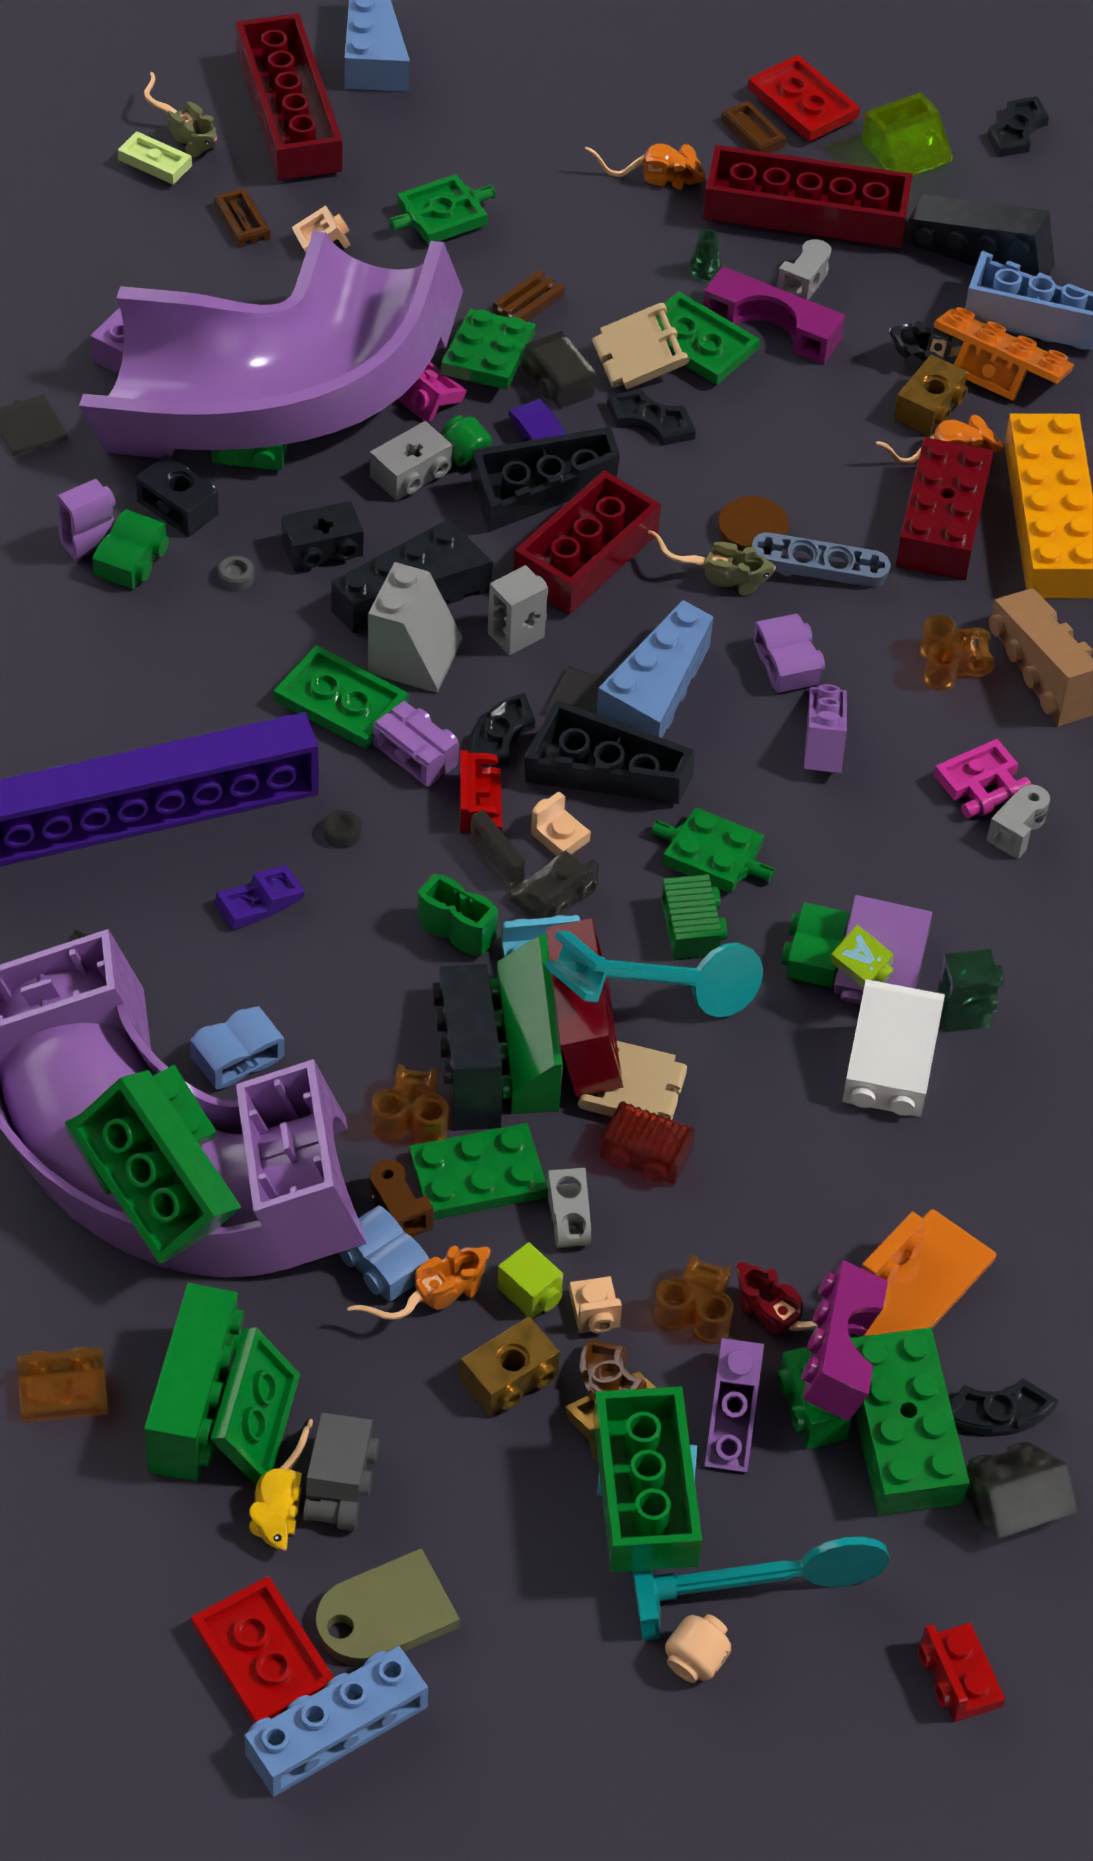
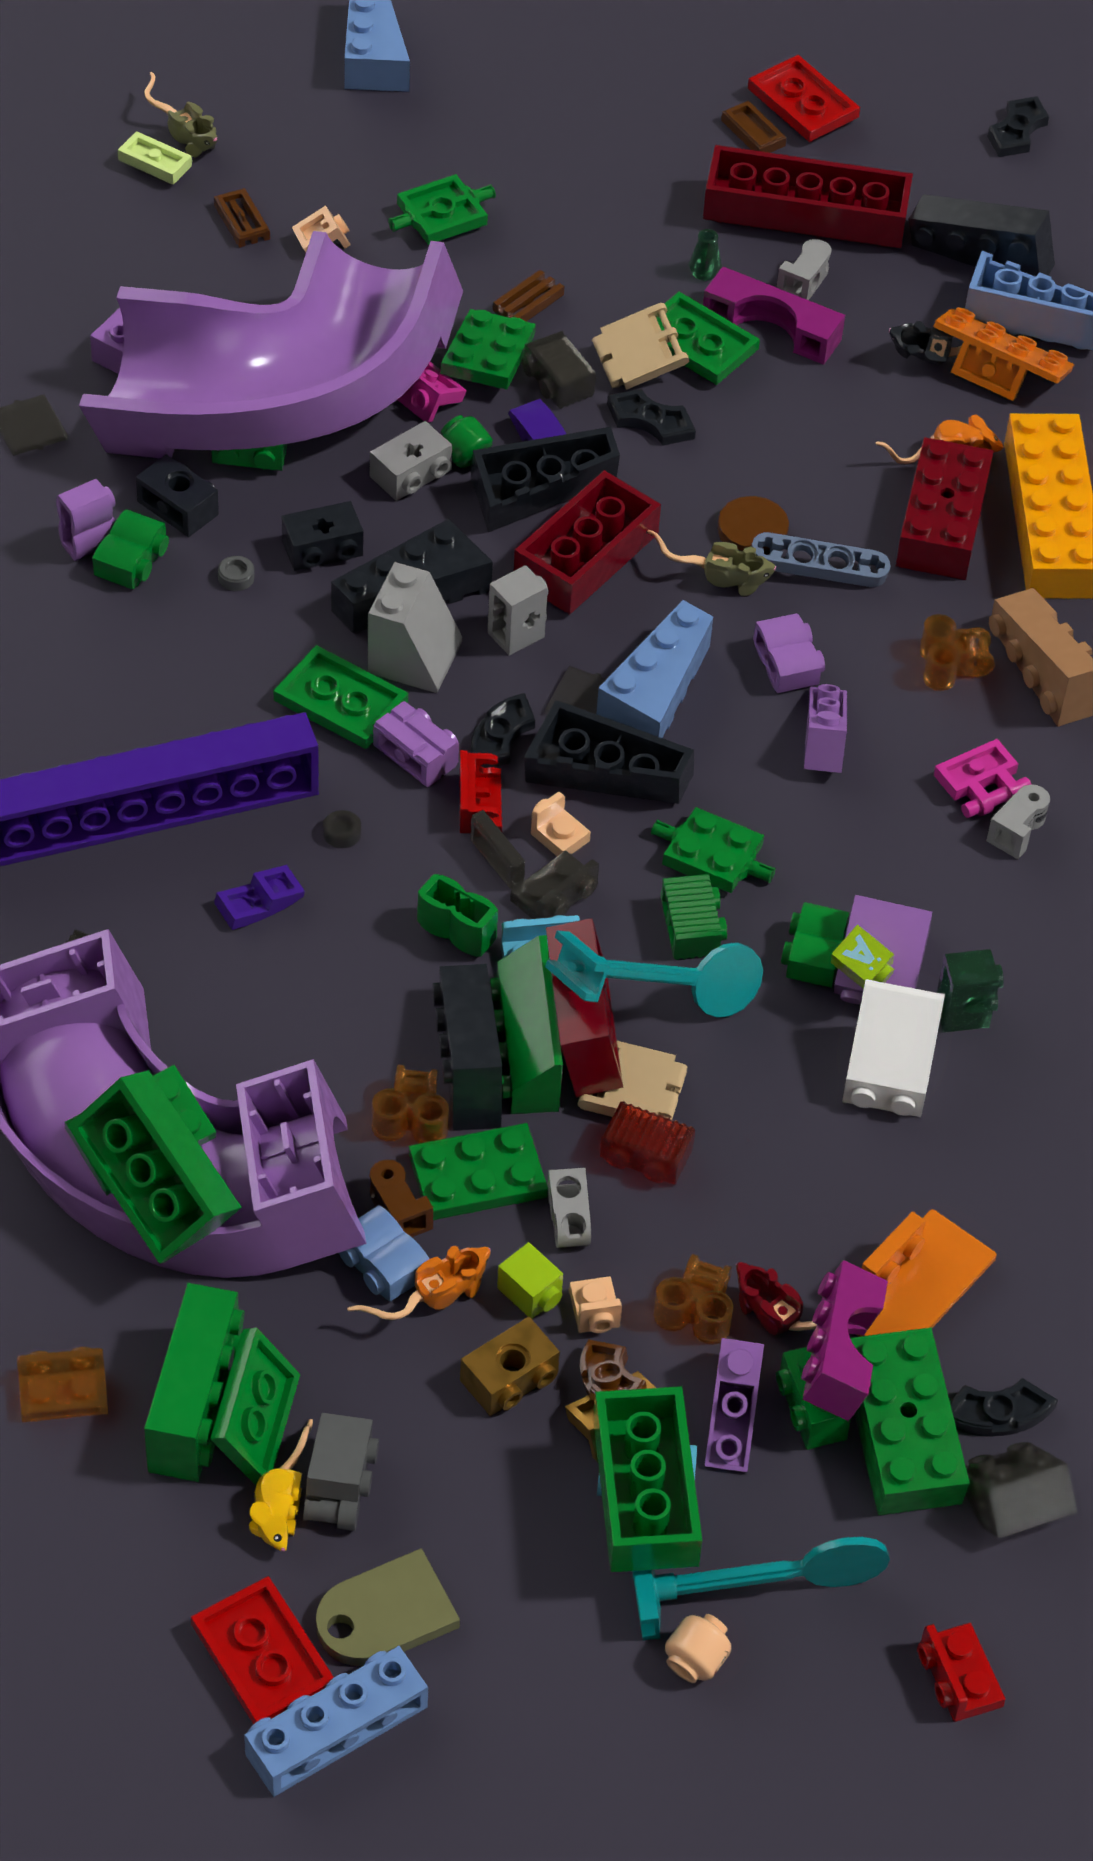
medium blue brick [190,1006,285,1089] -> none
dark red brick [236,13,343,180] -> none
orange animal [585,143,706,190] -> none
clear neon green slope [862,92,953,175] -> none
pearl gold brick [893,355,968,436] -> none

